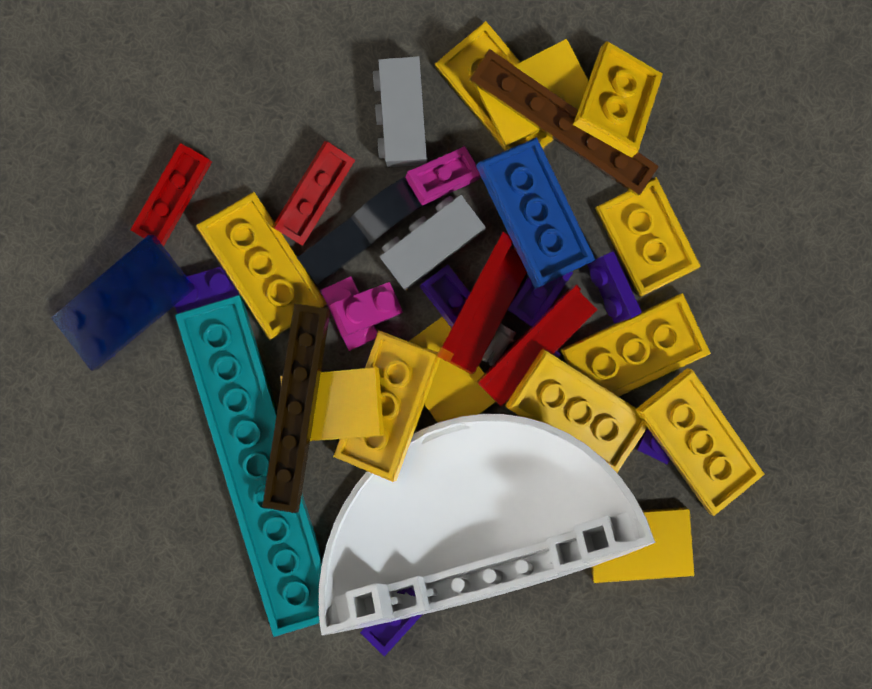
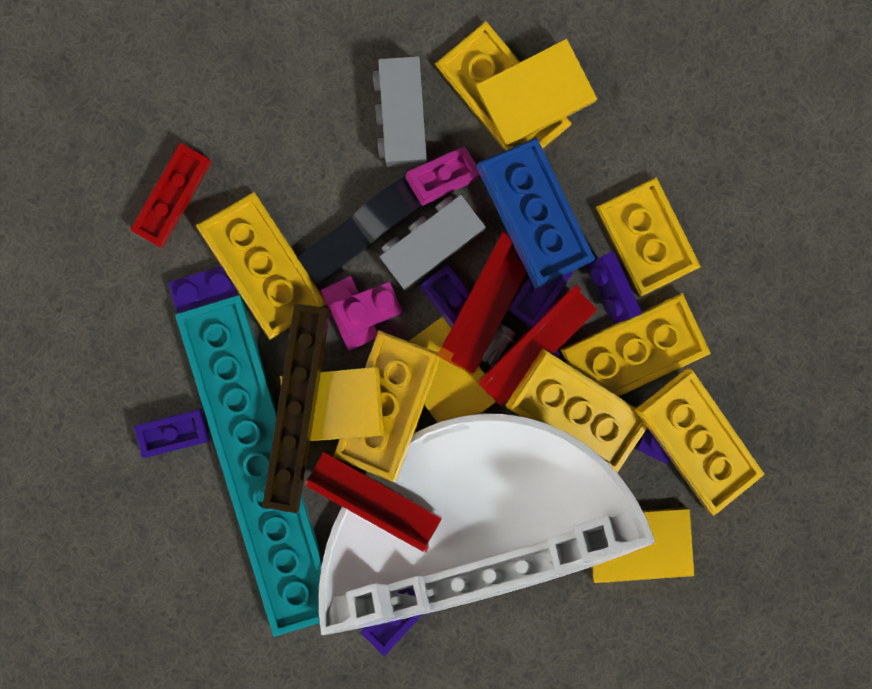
clear blue plate [51,235,195,371] -> none
red plate [272,141,355,246] -> none
reddish brown plate [469,49,659,195] -> none
yellow tile [573,41,663,158] -> none
none -> dark purple plate [134,409,210,459]
none -> red panel [304,451,442,553]

